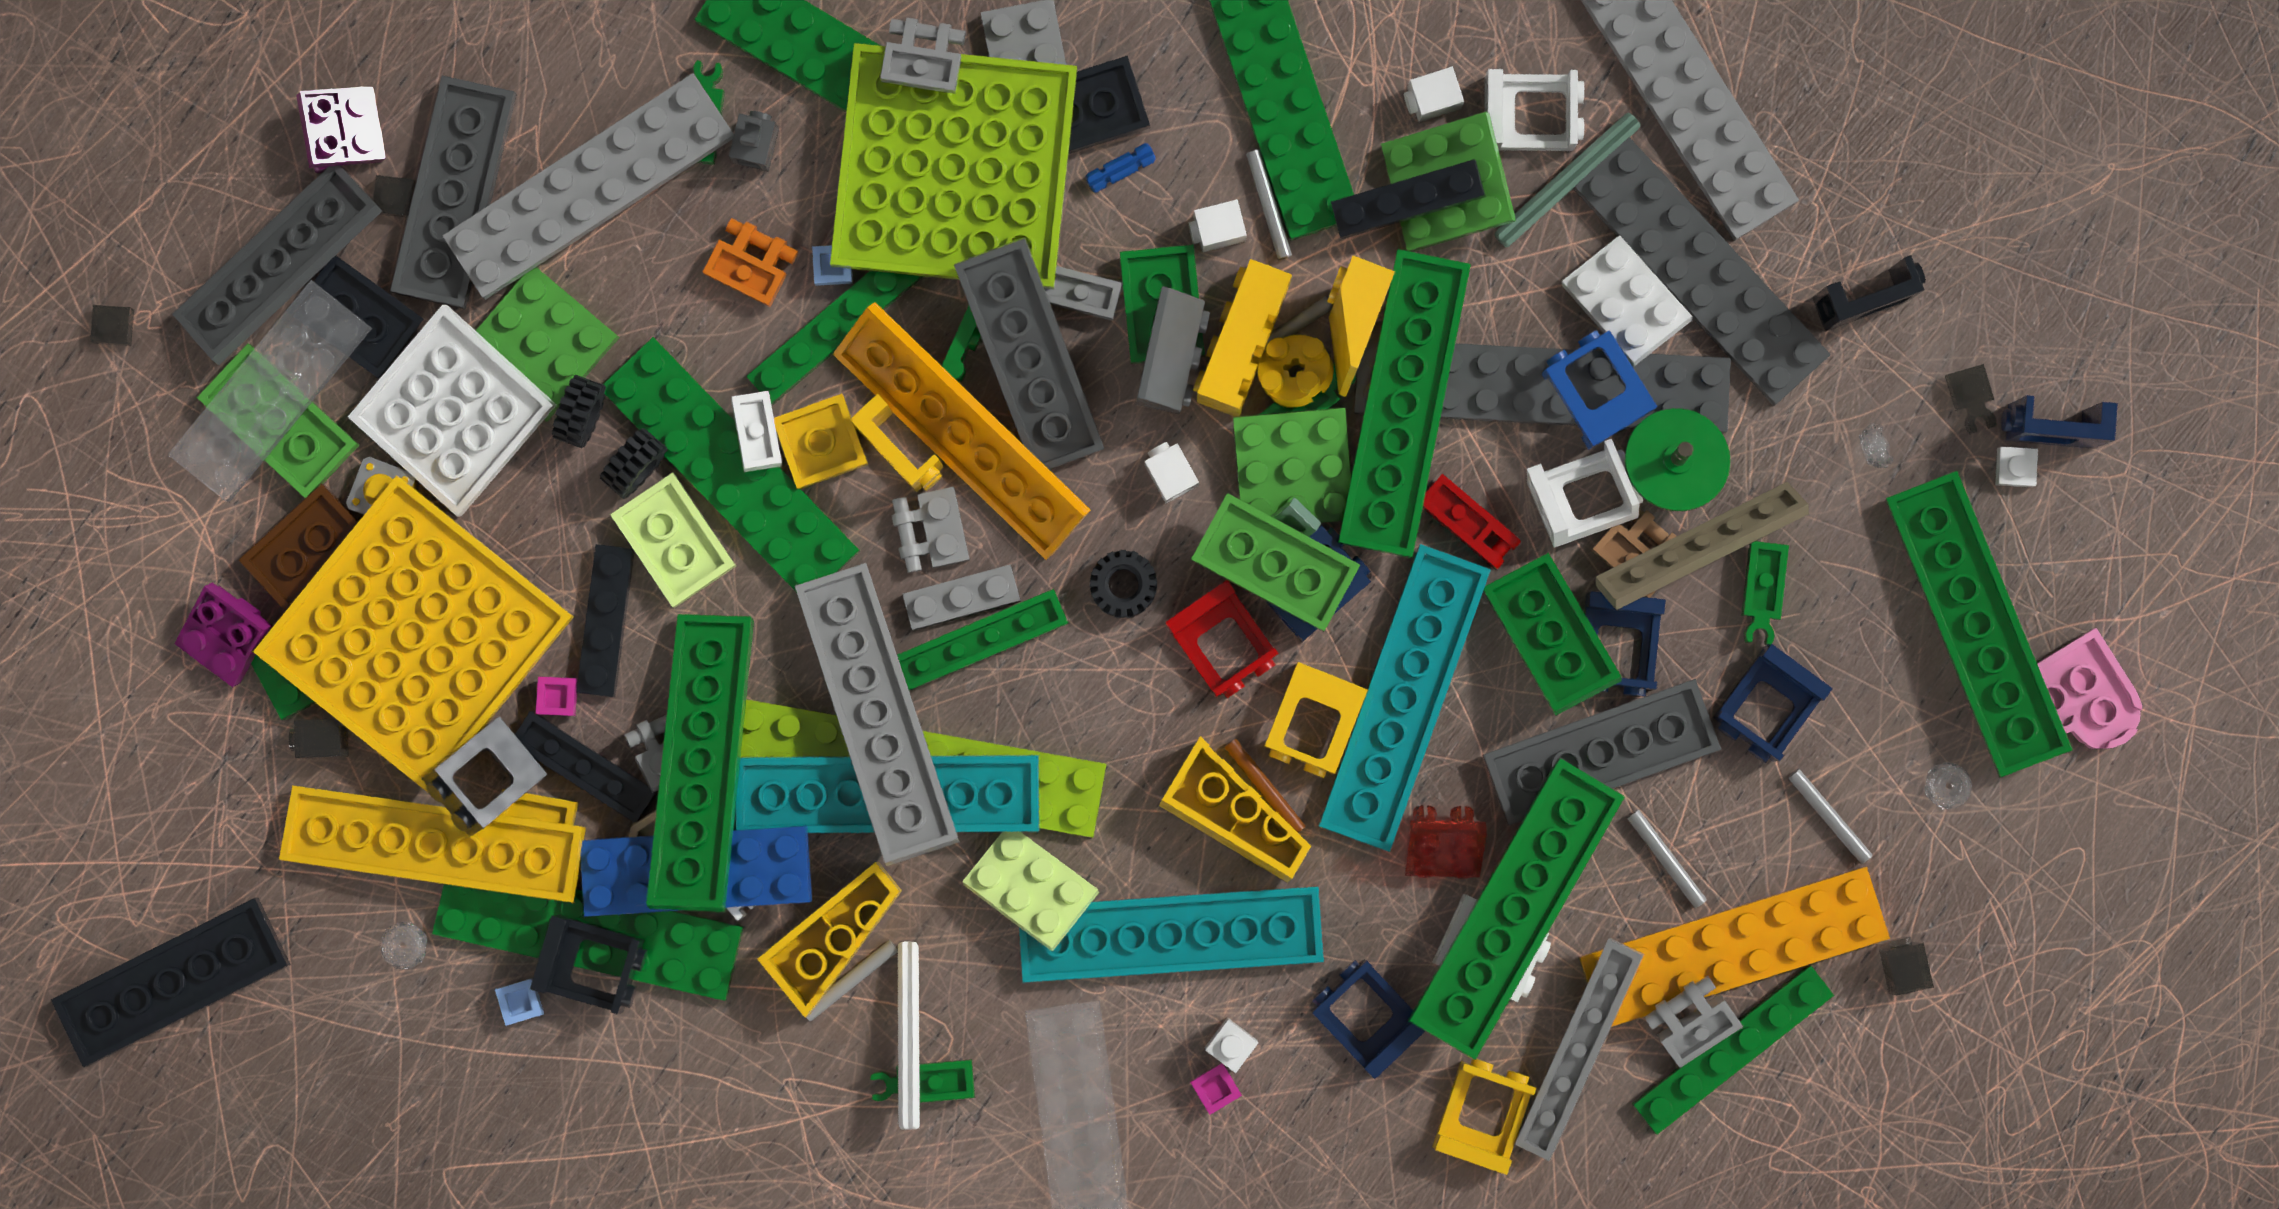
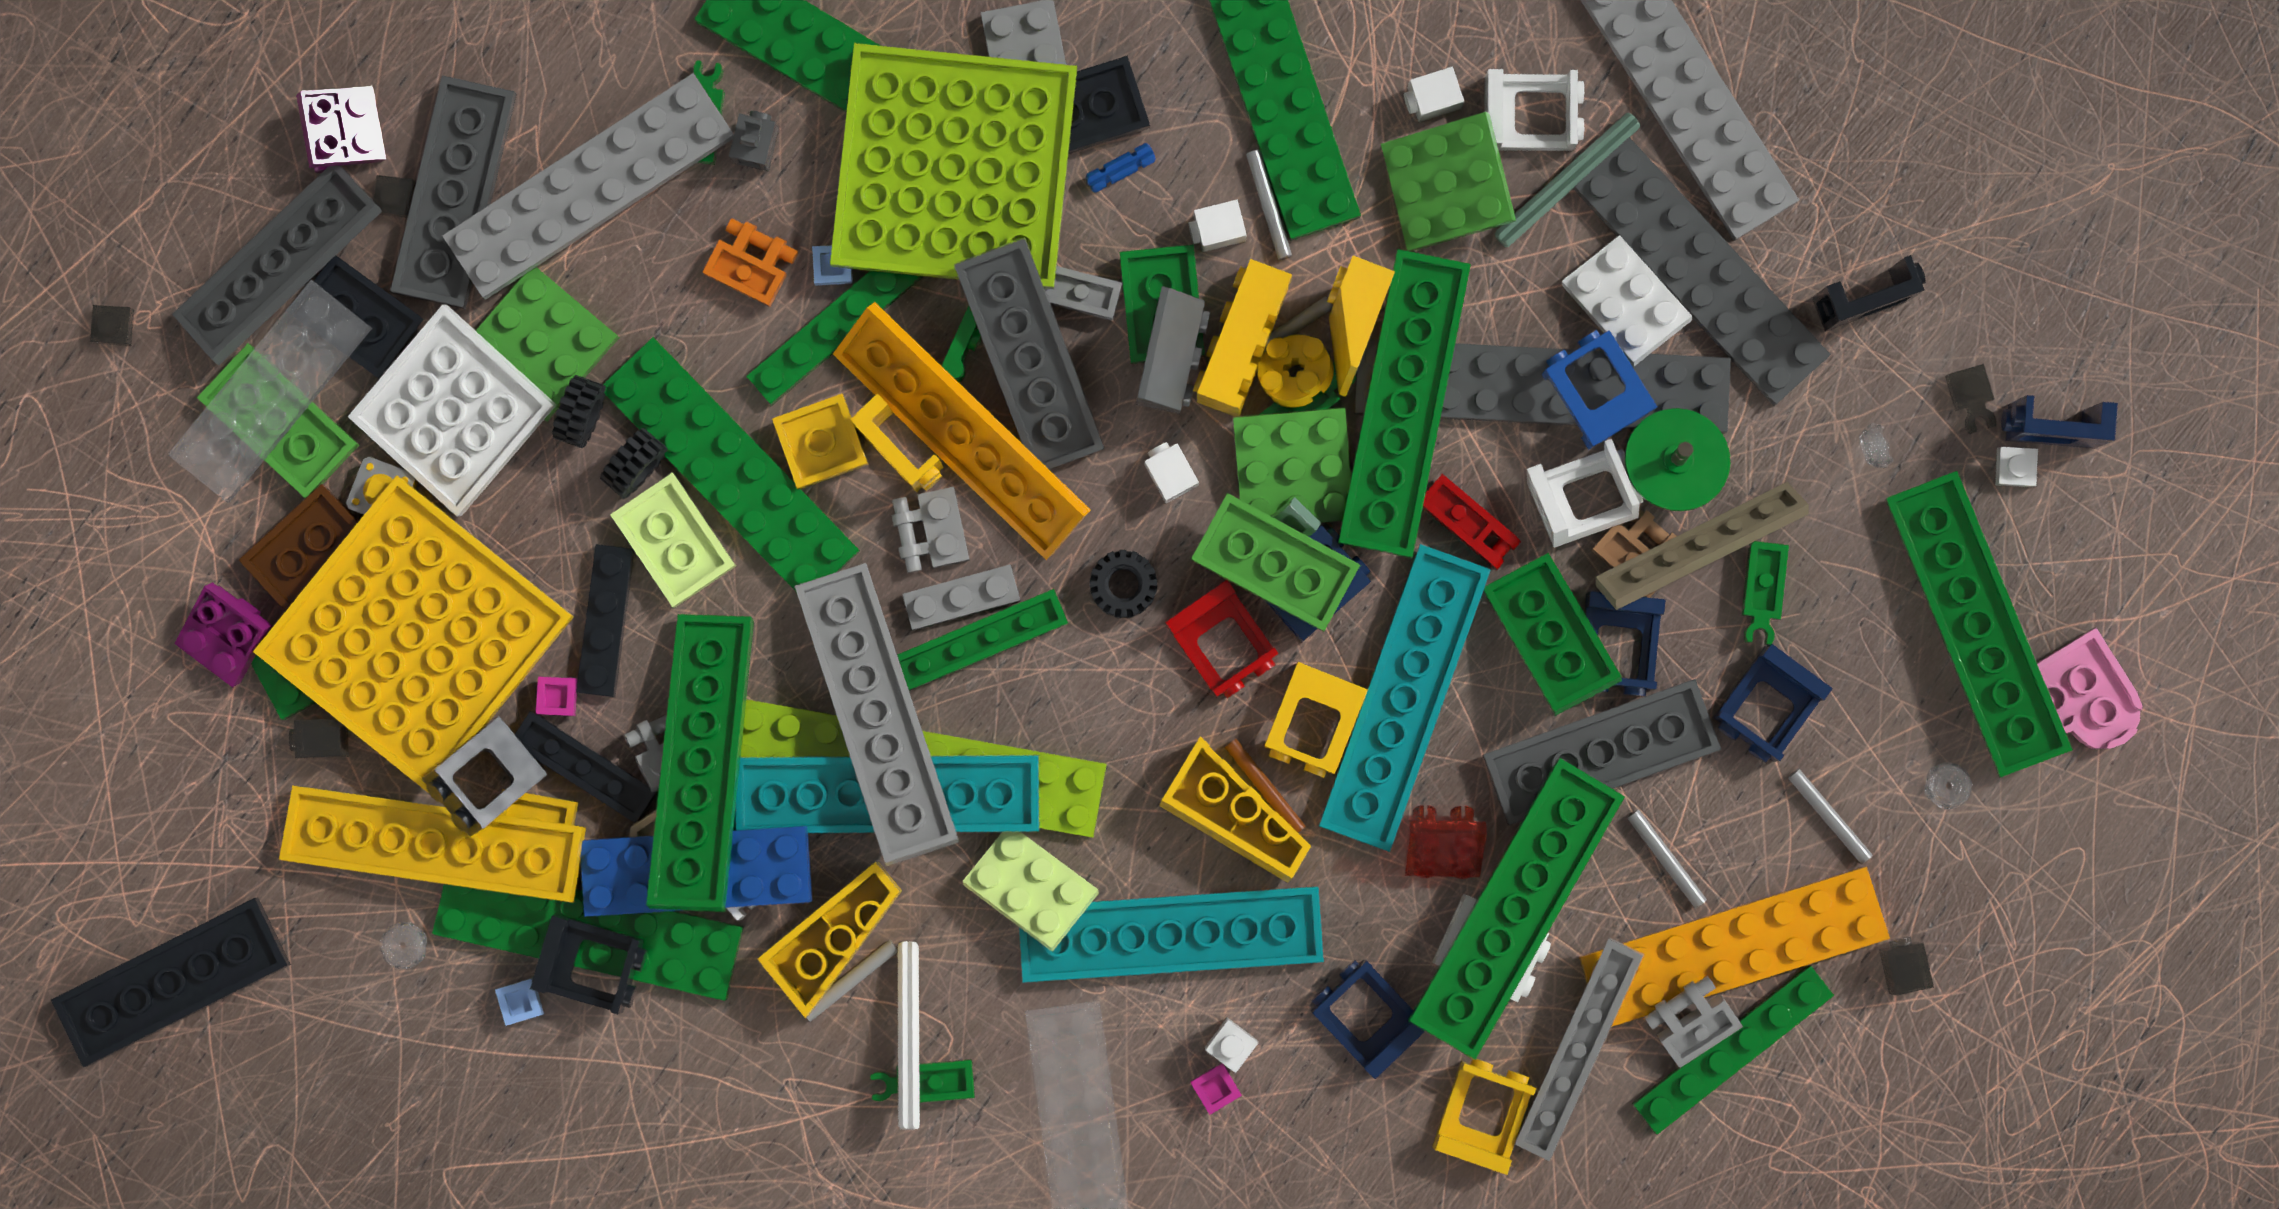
white plate [731,391,782,472] -> none
light grey plate [880,17,966,94] -> none
black plate [1331,159,1486,239] -> none

